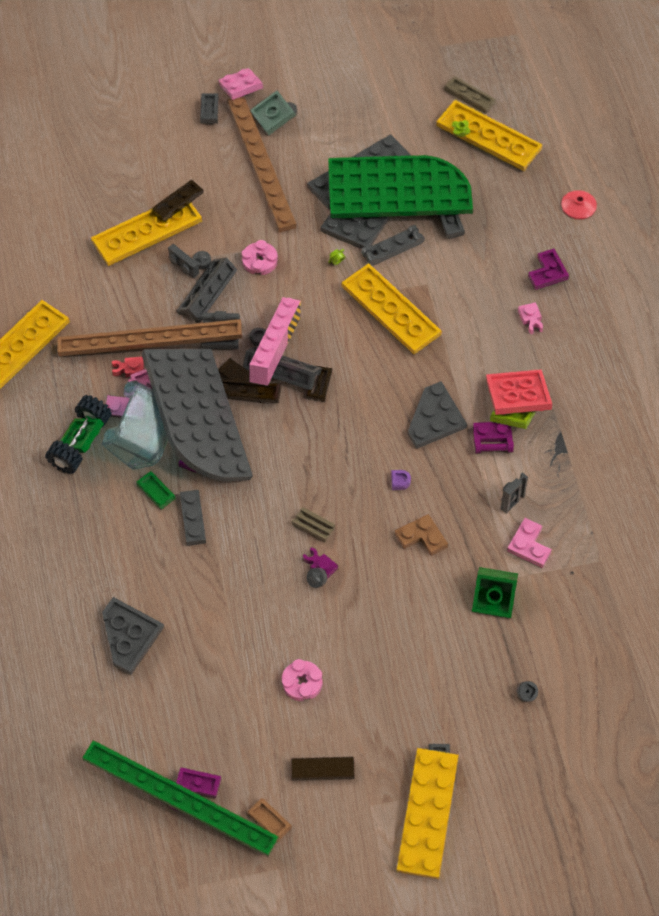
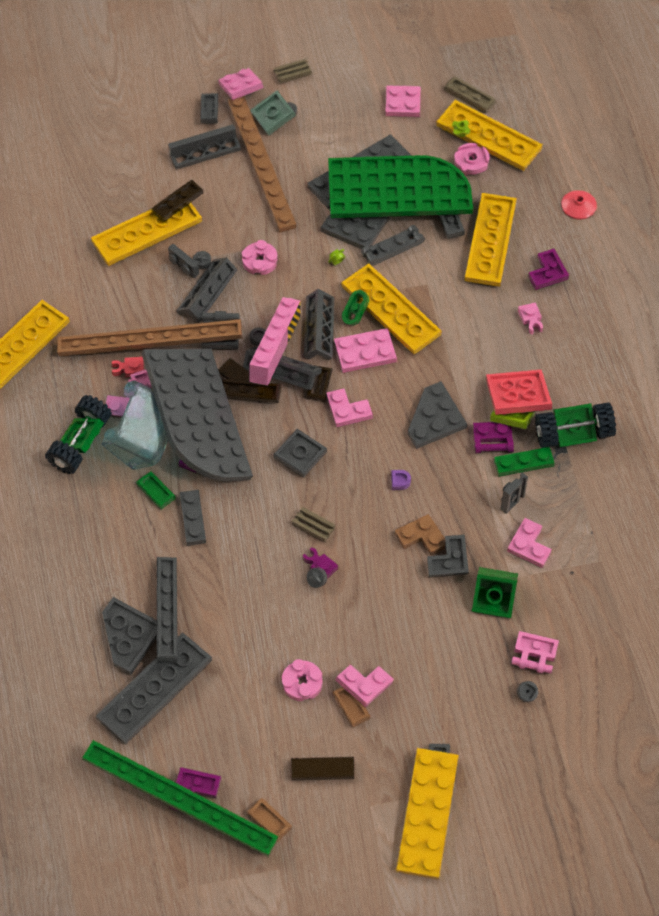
none -> dark grey plate [96,633,212,745]
none -> dark grey tile [156,557,178,662]
none -> dark grey fence [168,124,241,170]
none -> dark grey plate [273,429,327,478]
none -> dark tan tile [274,59,311,83]
none -> dark grey fence [304,289,335,360]
none -> bright pink plate [326,389,373,427]
none -> medium nougat tile [332,687,370,728]
none -> bright pink plate [334,328,397,373]
none -> bright pink plate [336,665,394,707]
none -> green plate [342,290,369,326]
none -> bright pink plate [386,86,421,117]
none -> dark grey plate [427,534,469,577]
none -> bright pink plate [454,143,489,176]
none -> yellow plate [465,193,517,287]
none -> green plate [494,447,555,477]
none -> bright pink plate [511,631,559,674]
none -> plate [535,402,616,448]

